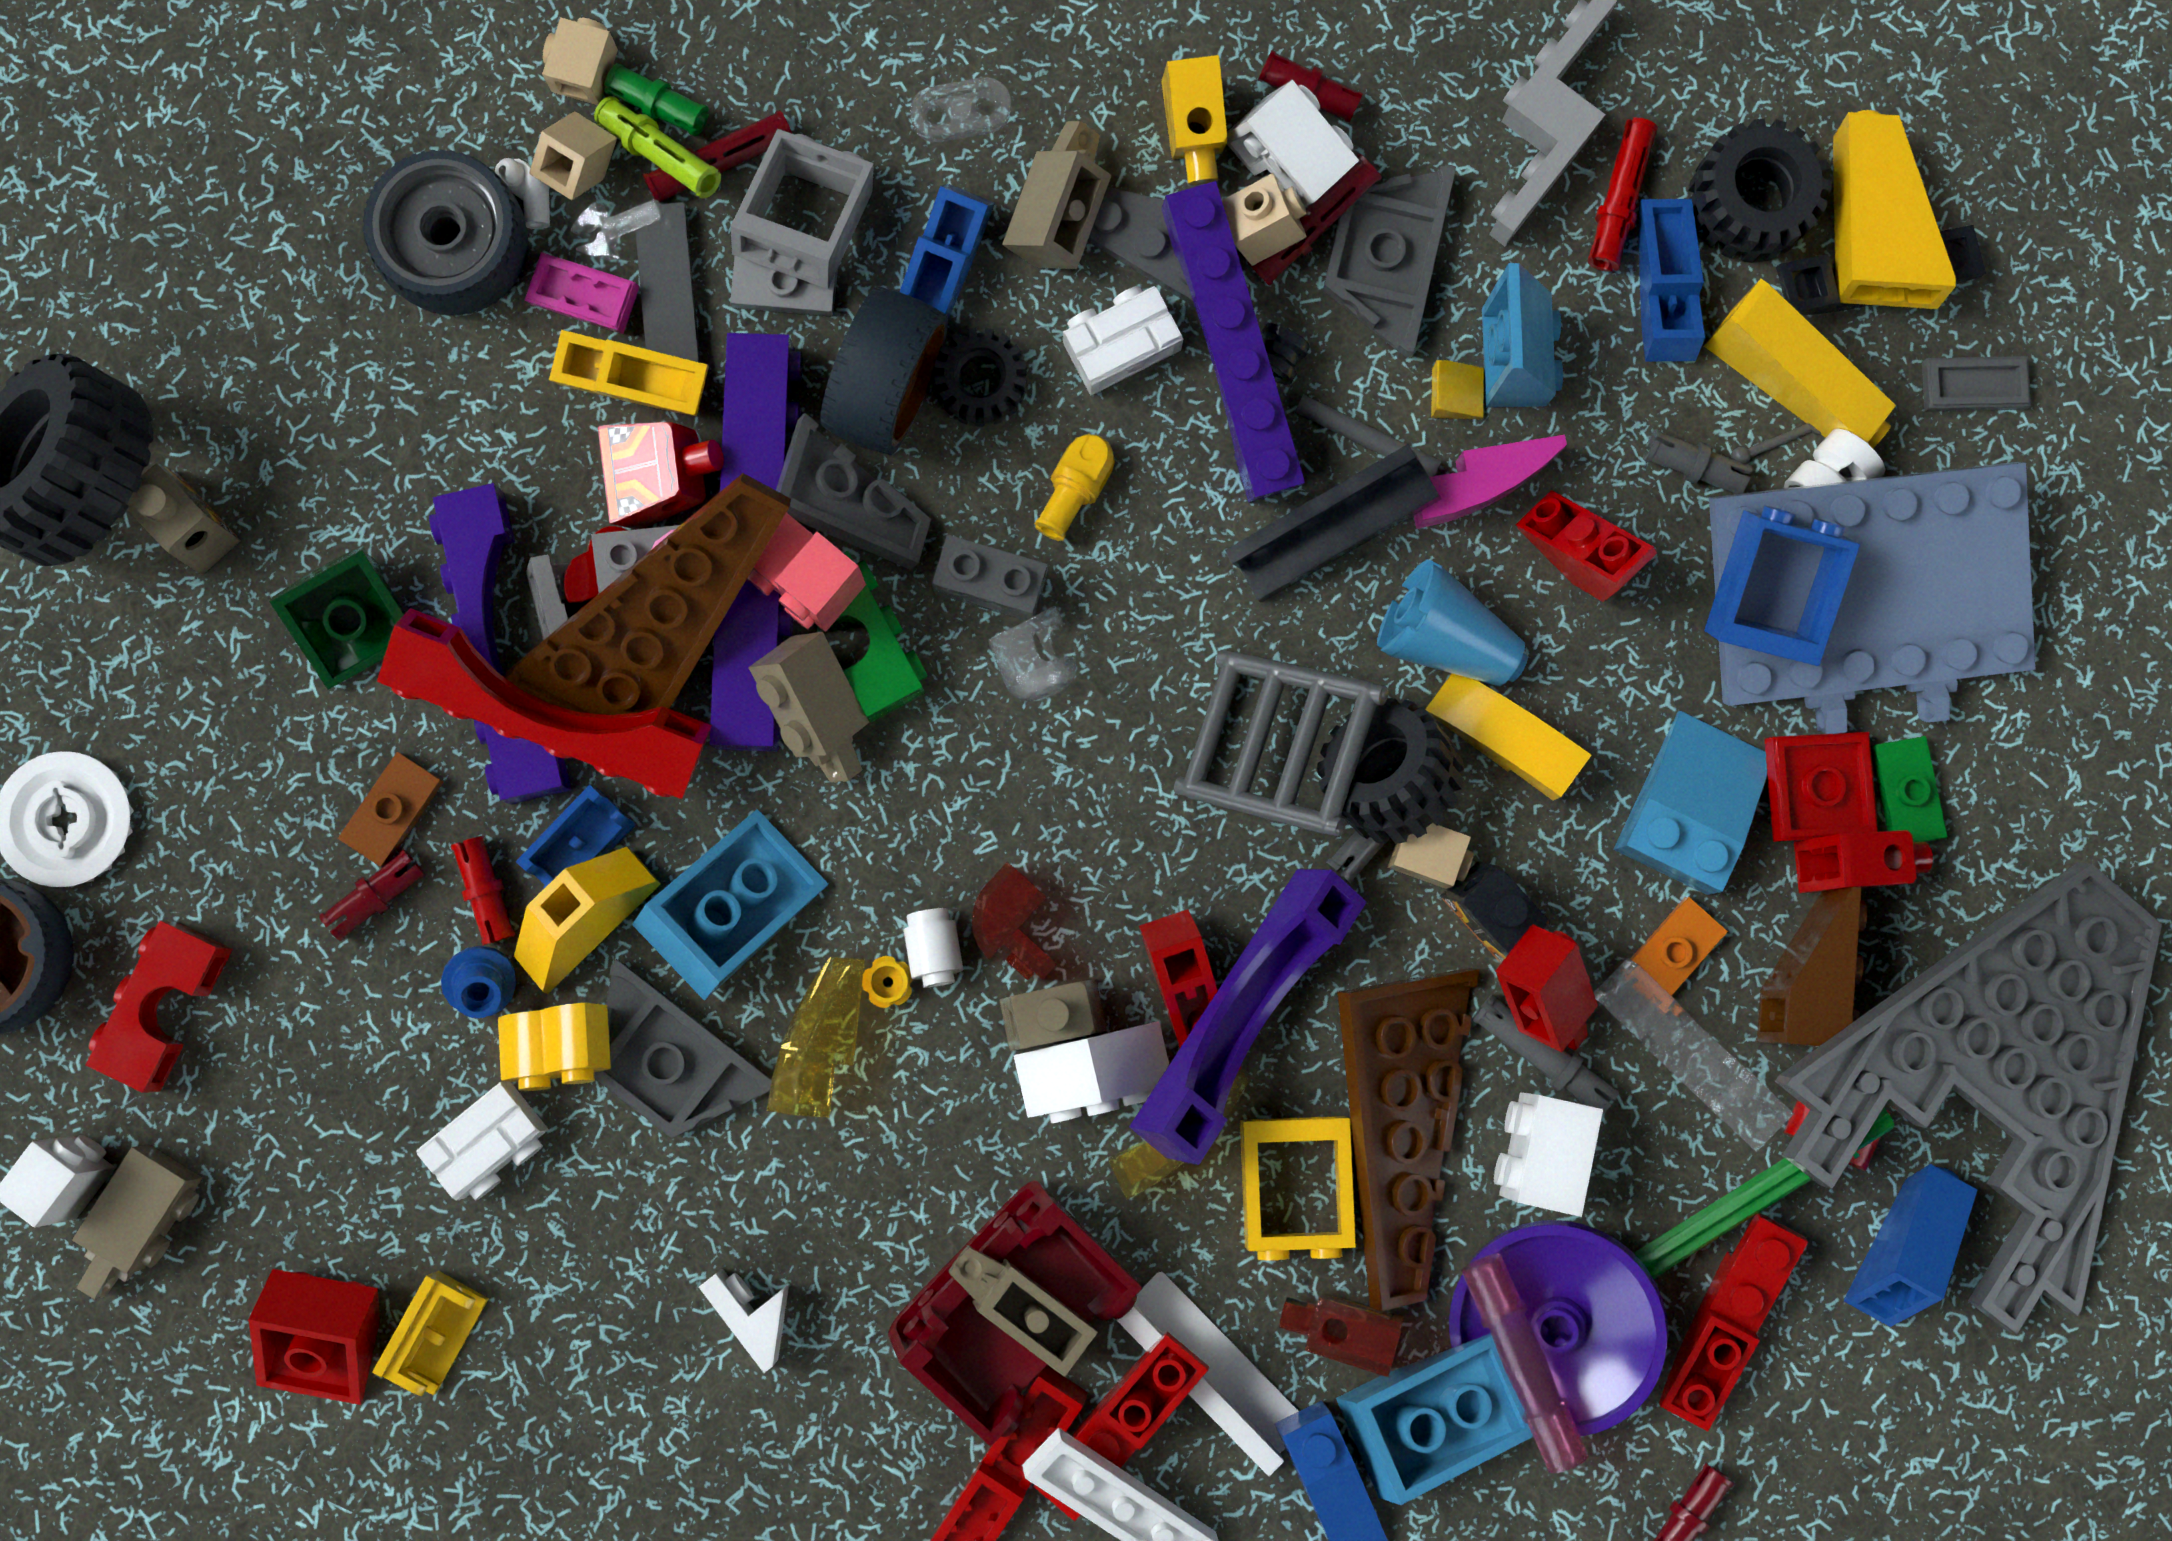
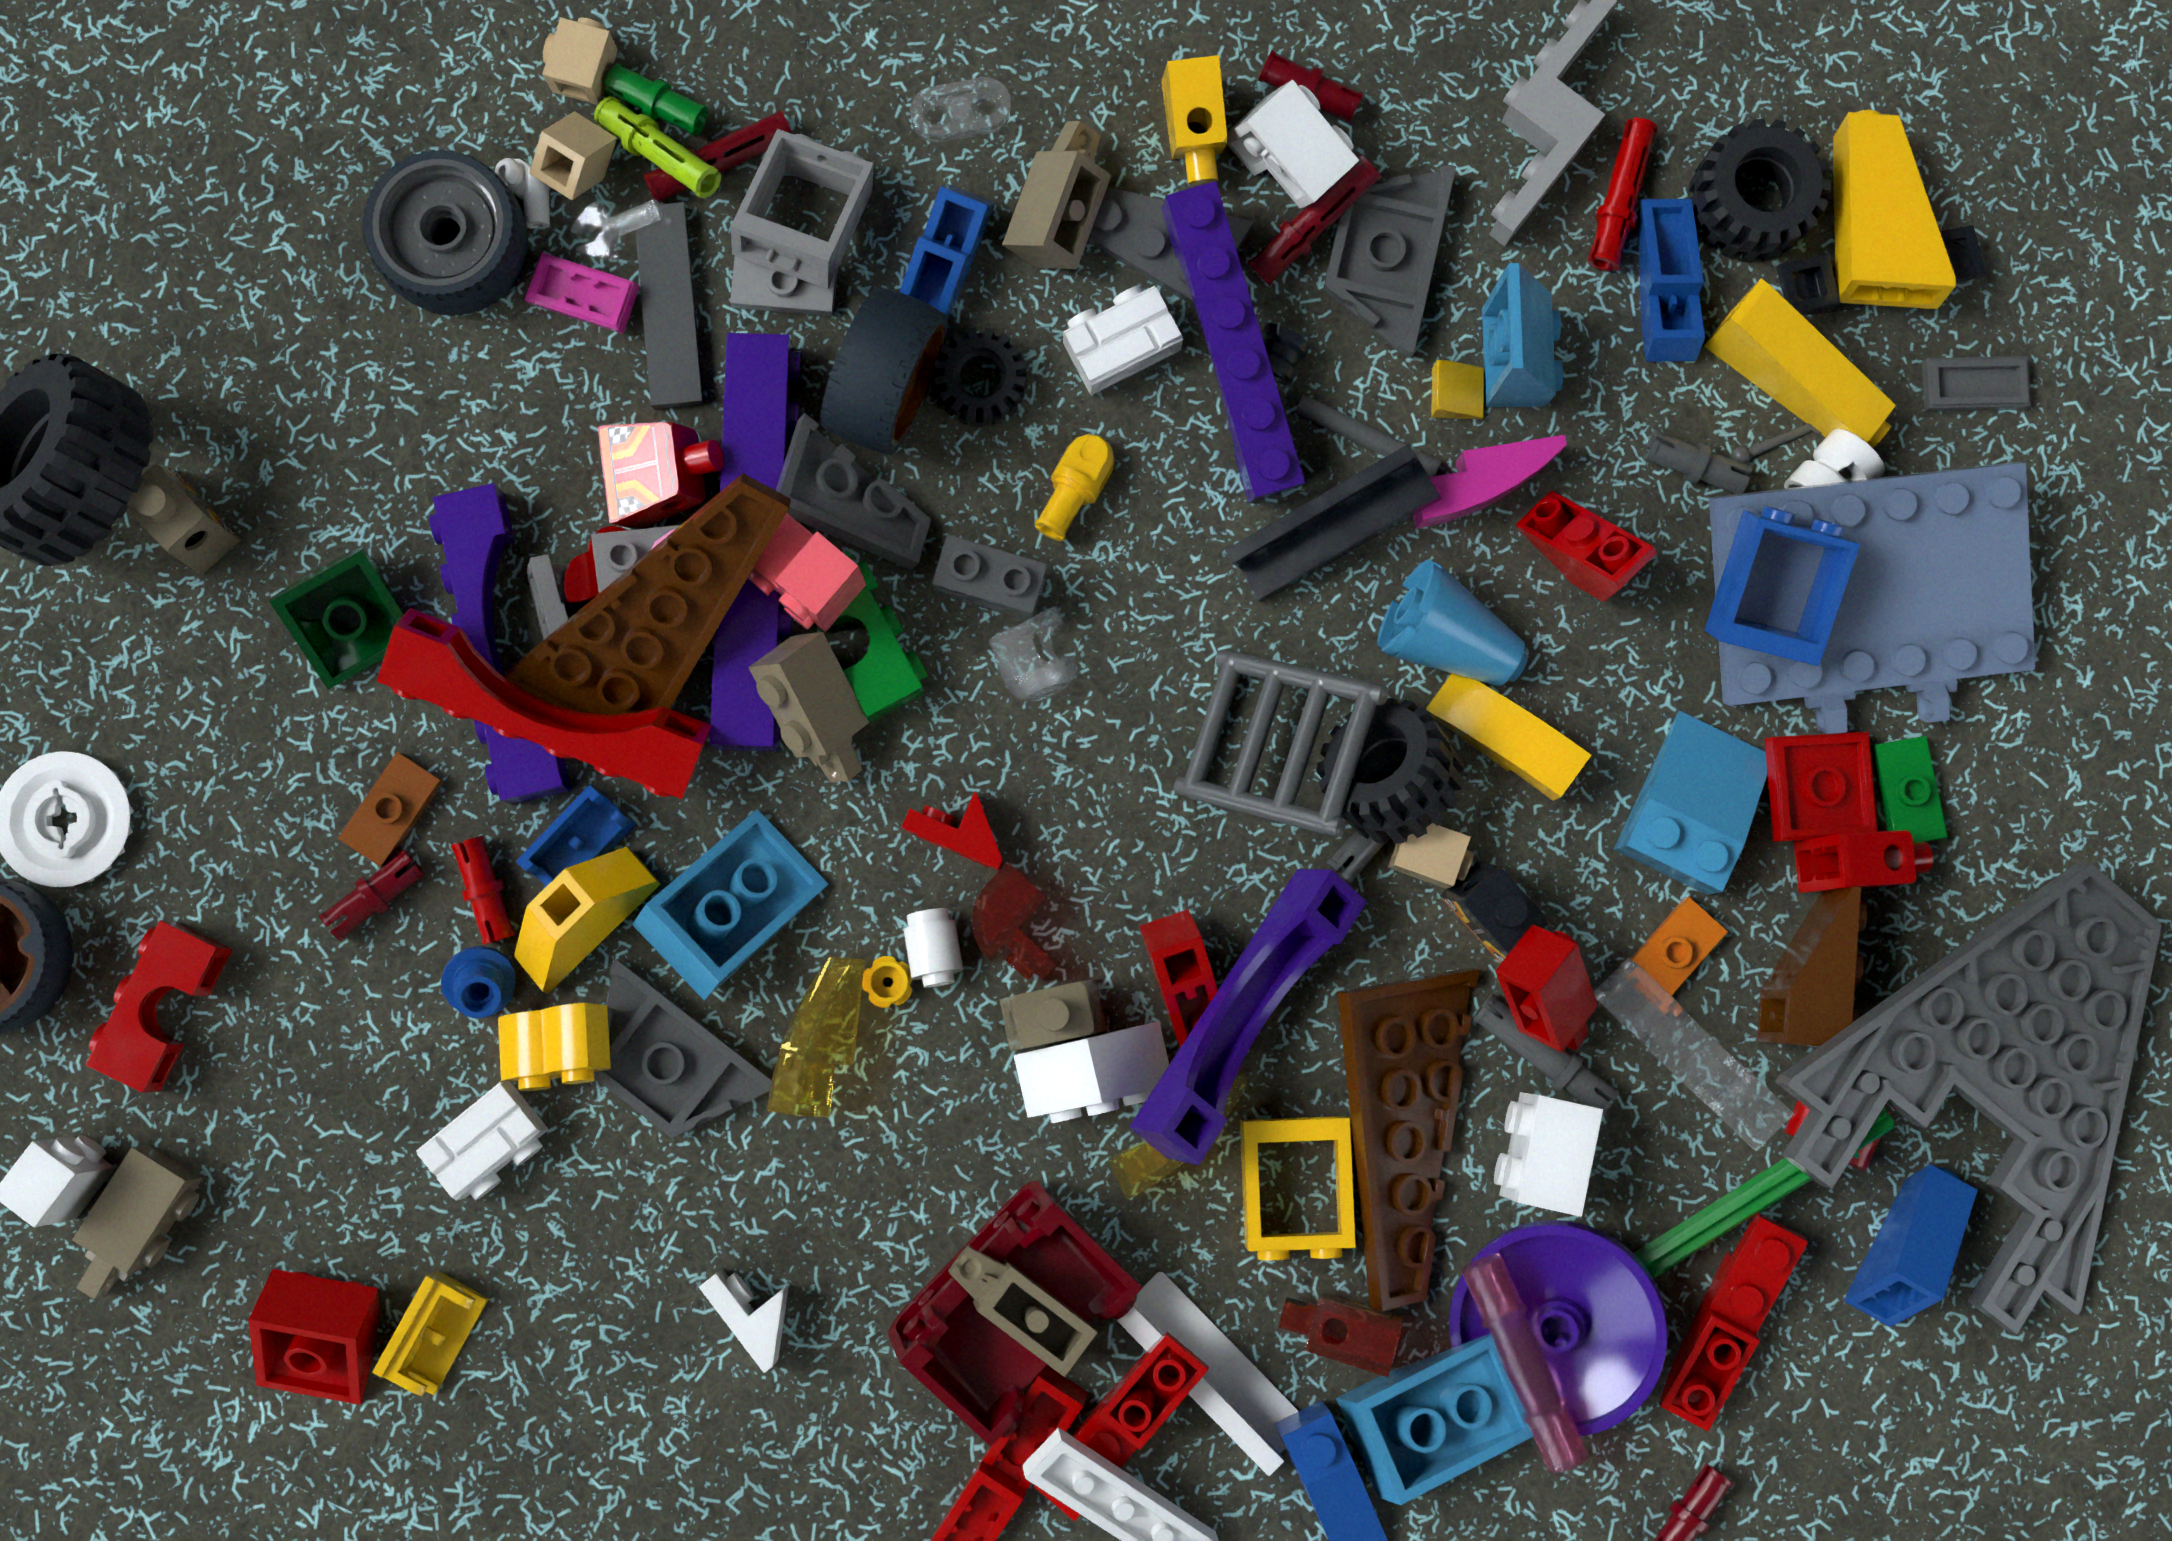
yellow slope [549,330,709,417] -> none
tan brick [1222,173,1307,266] -> none
none -> red slope [901,791,1003,872]

